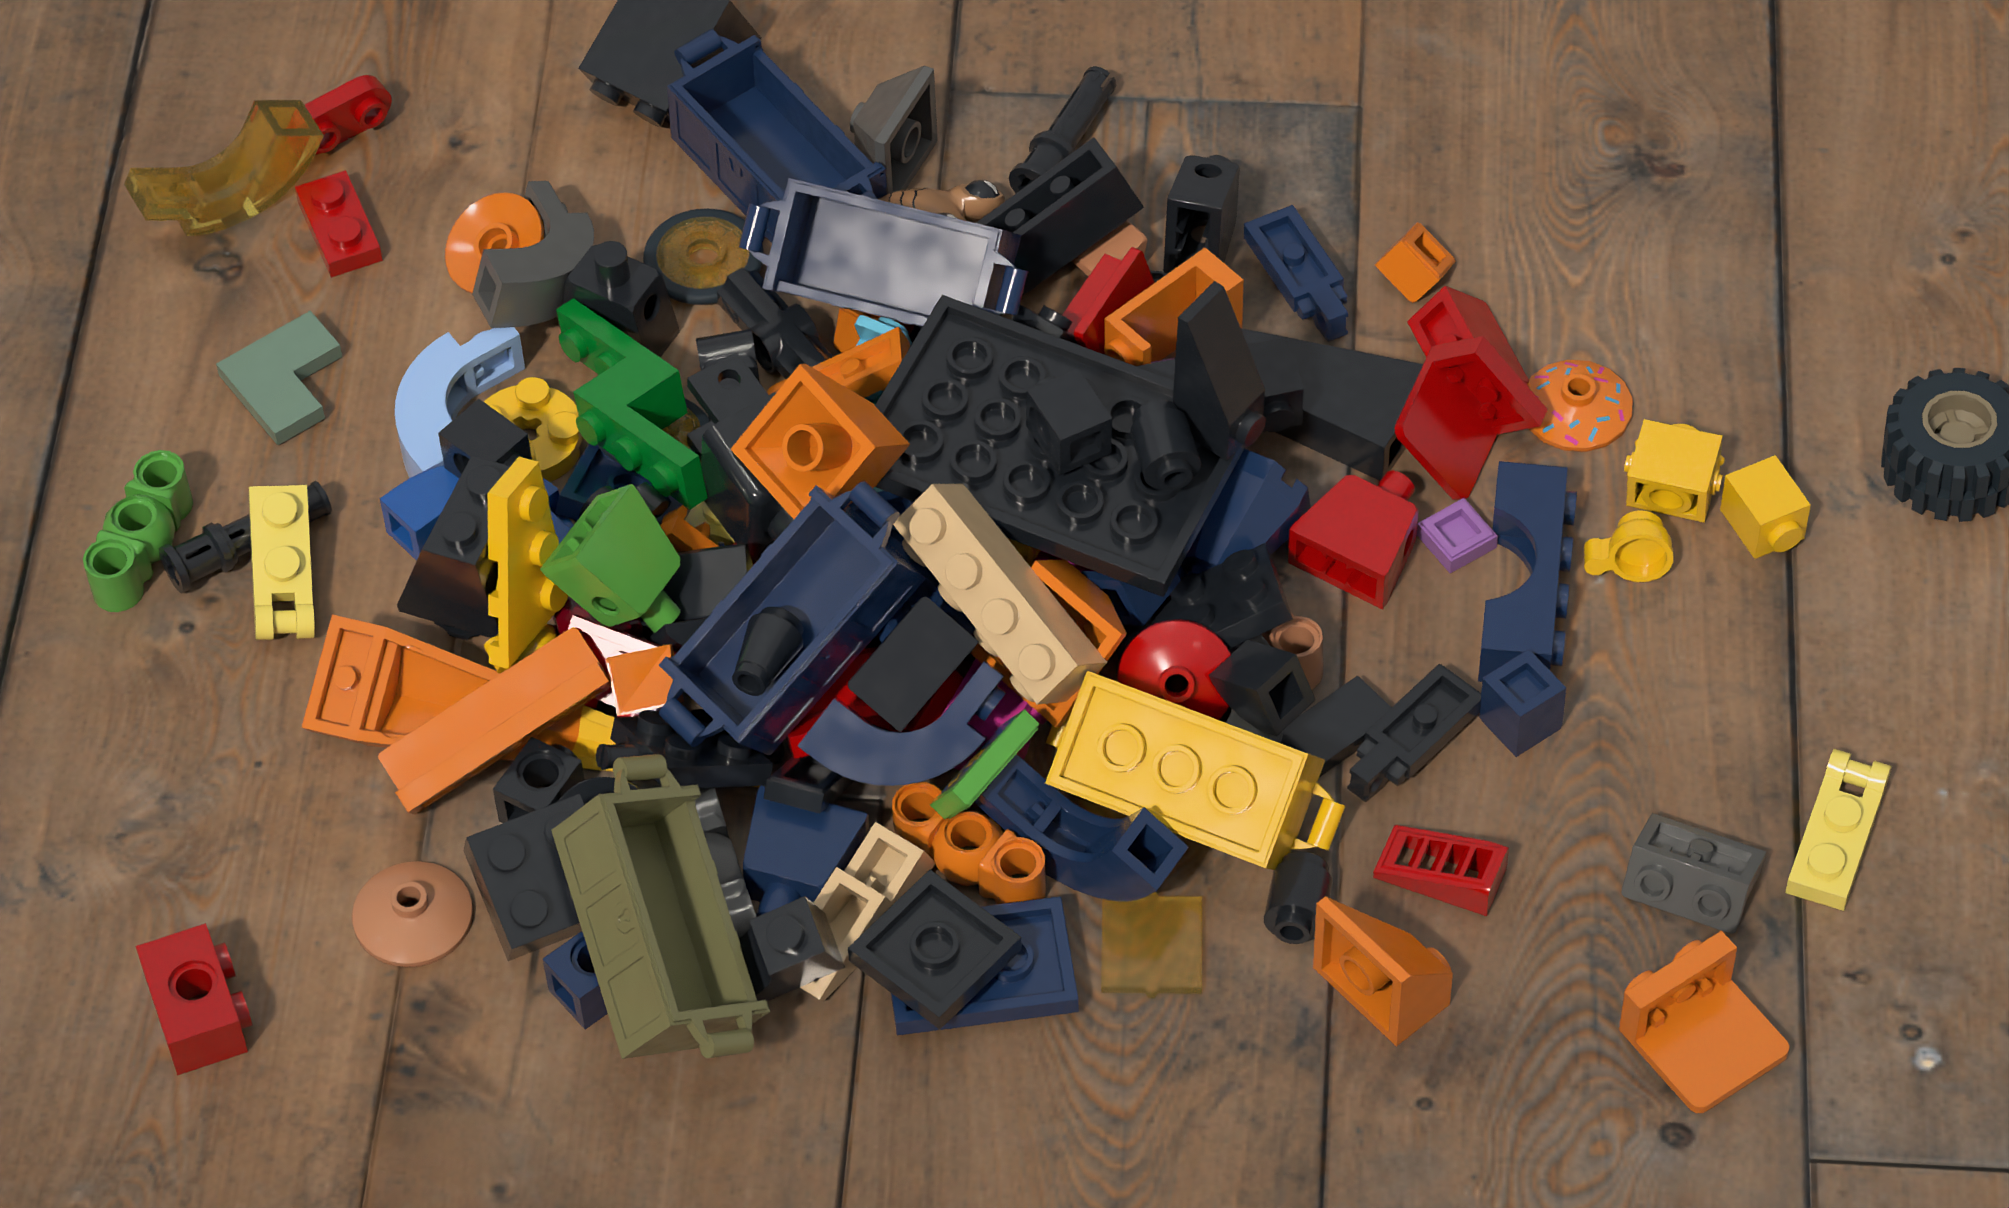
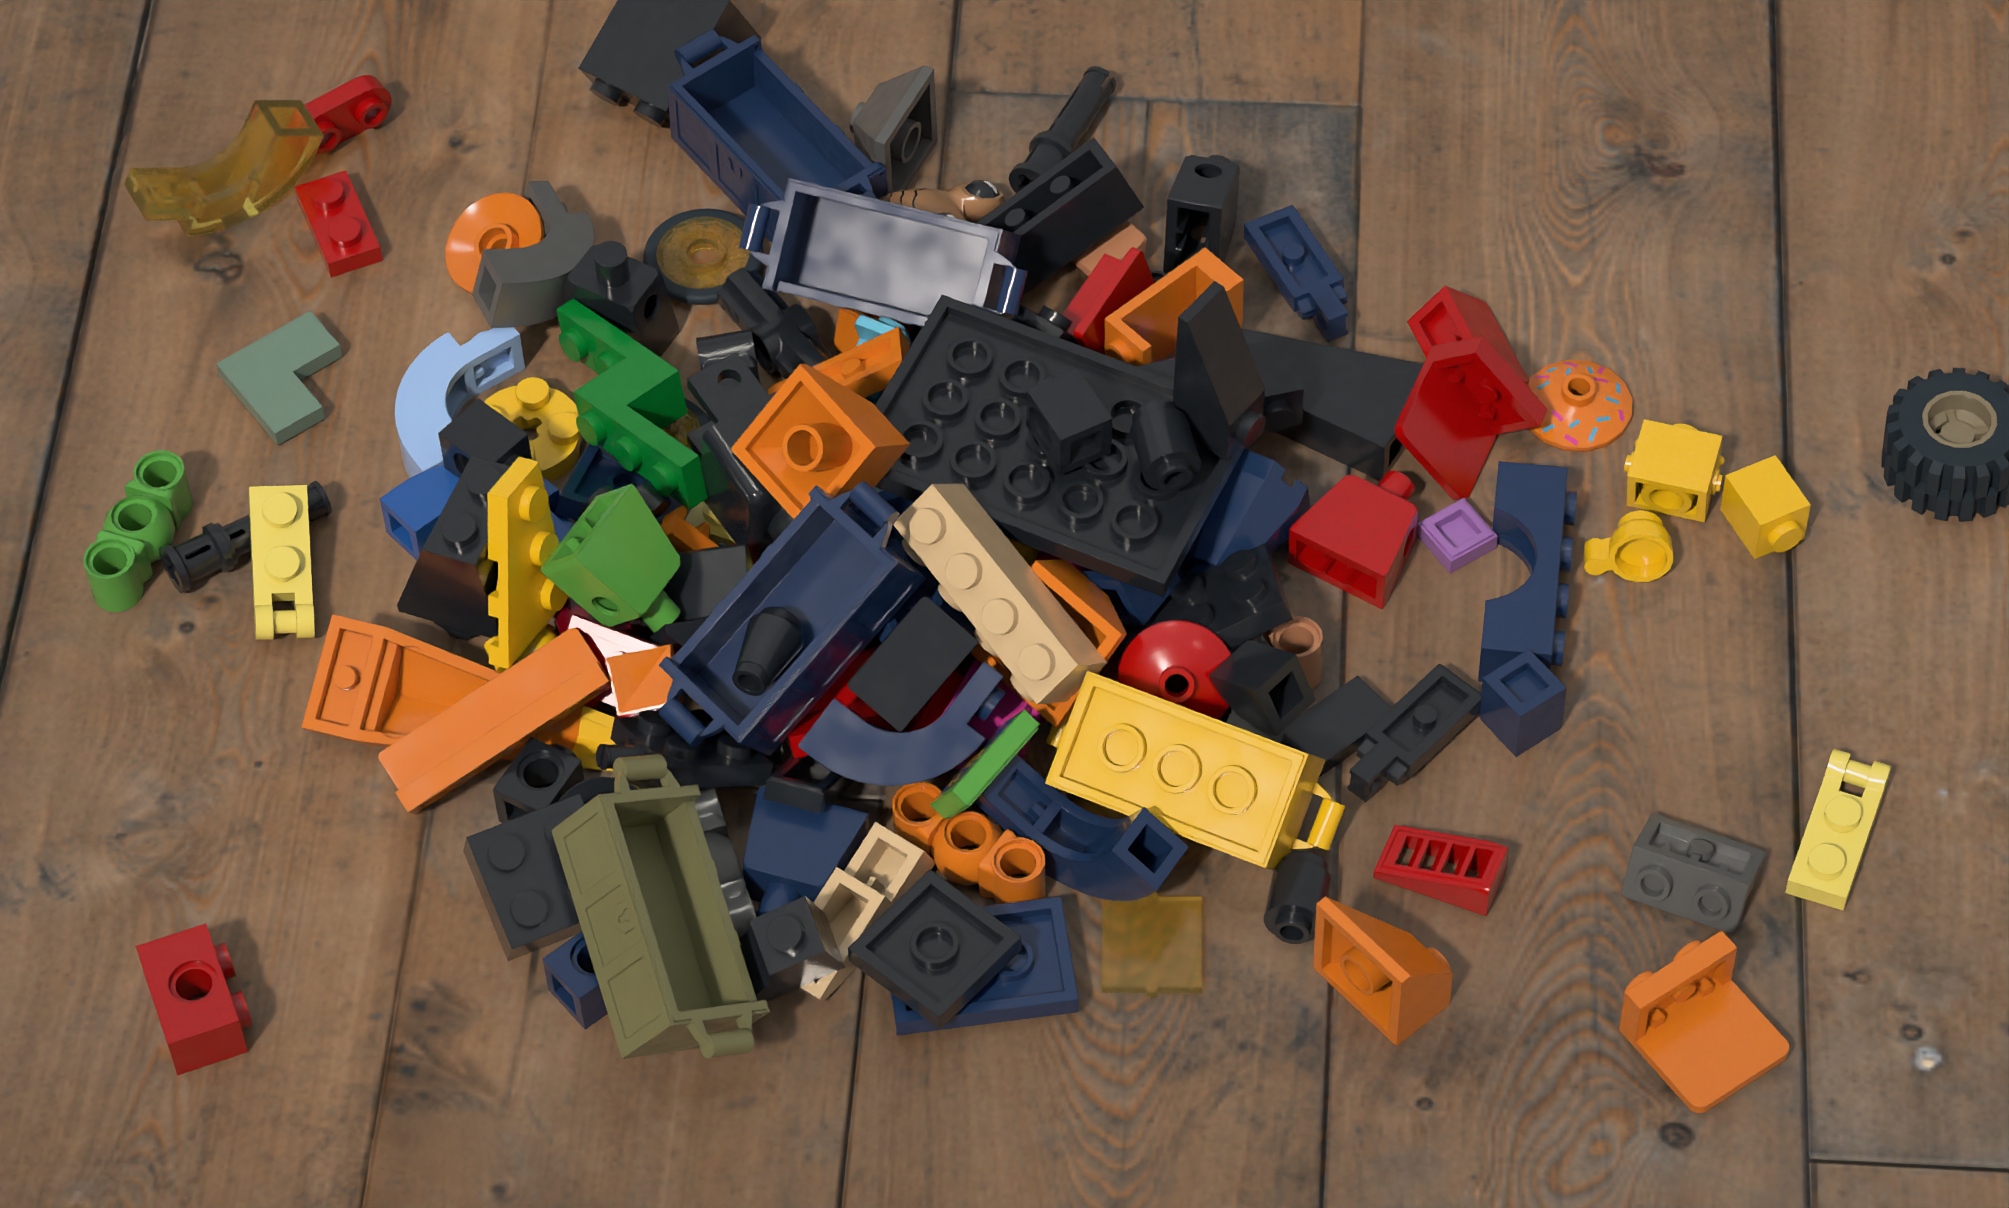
nougat dish [352,861,473,967] -> none
orange slope [1375,222,1456,303] -> none

